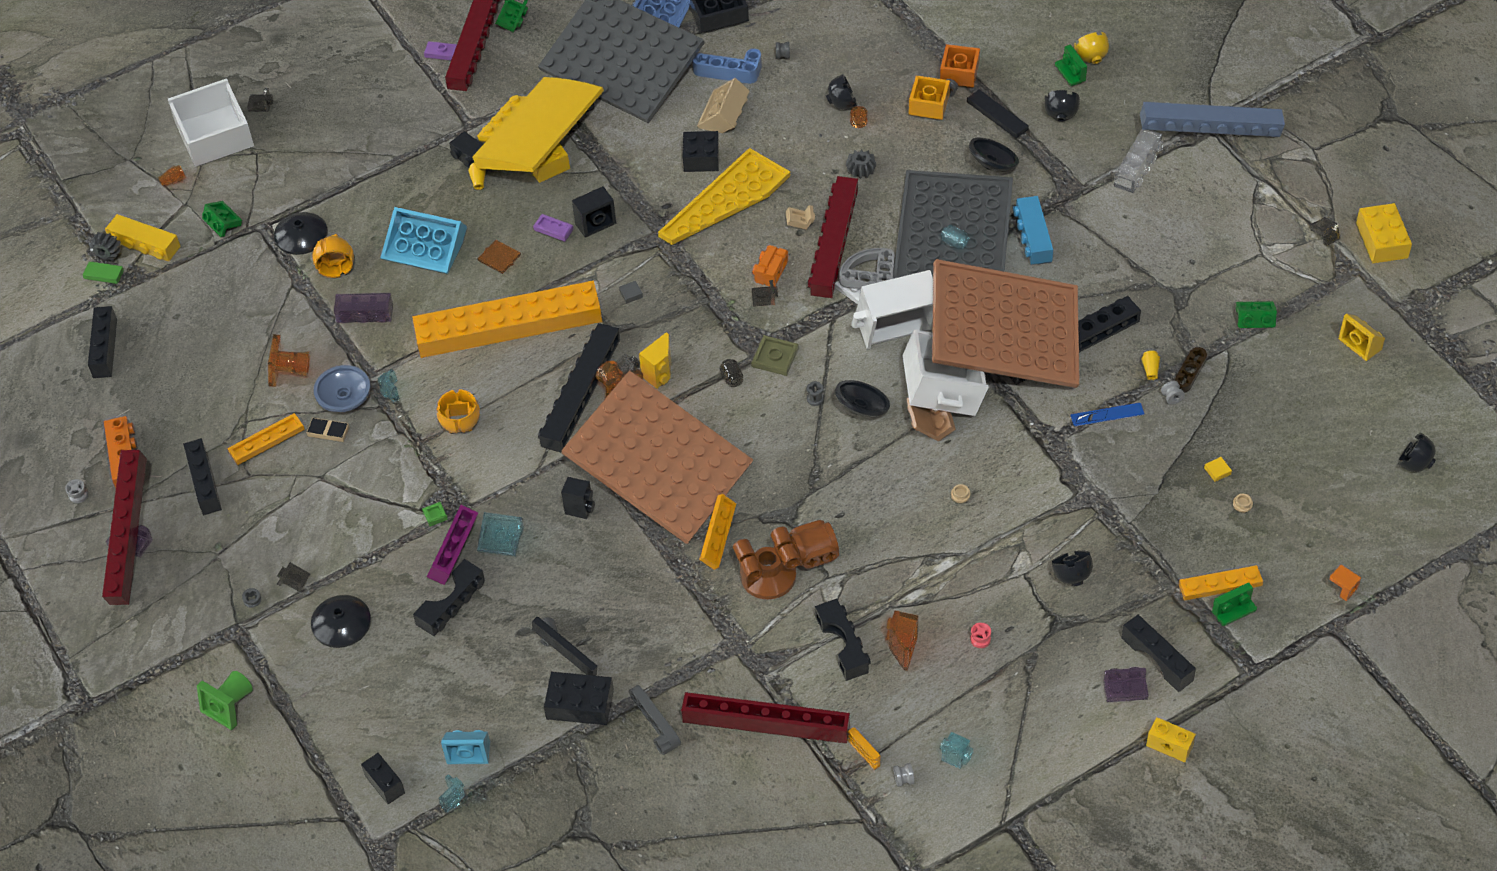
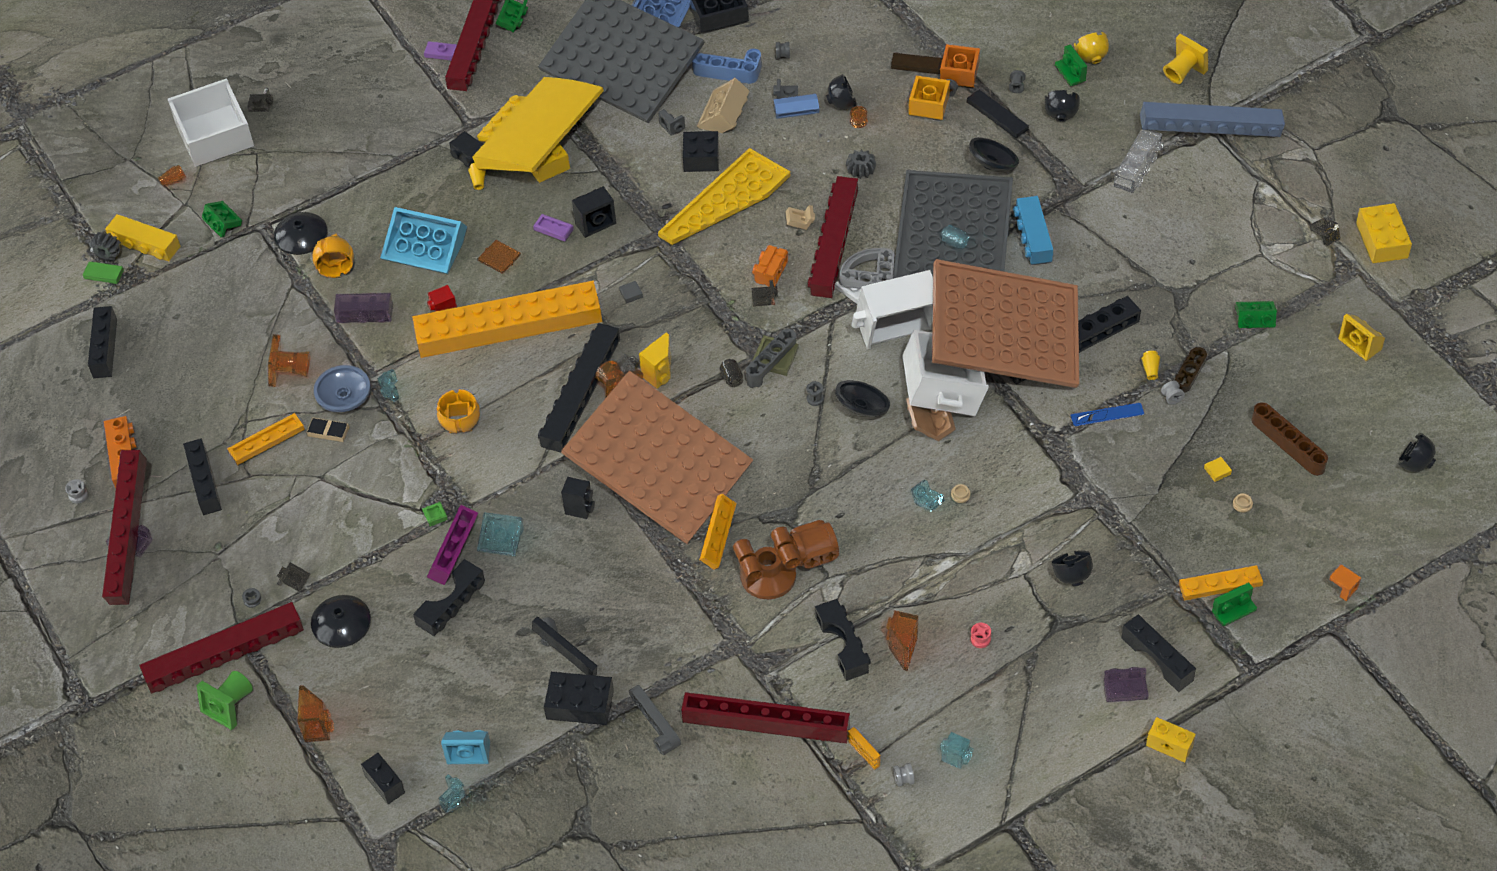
none -> dark red brick [139,602,304,694]
none -> clear orange slope [297,685,334,742]
none -> red brick [427,285,457,312]
none -> dark grey bracket [658,109,685,136]
none -> dark grey beam [746,329,796,388]
none -> dark grey bracket [773,79,798,99]
none -> medium blue piece [773,94,819,119]
none -> dark brown tile [891,53,943,74]
none -> clear light blue bracket [911,480,945,512]
none -> dark grey bush [1009,70,1026,93]
none -> yellow plant [1163,34,1208,84]
none -> reddish brown beam [1252,402,1328,476]

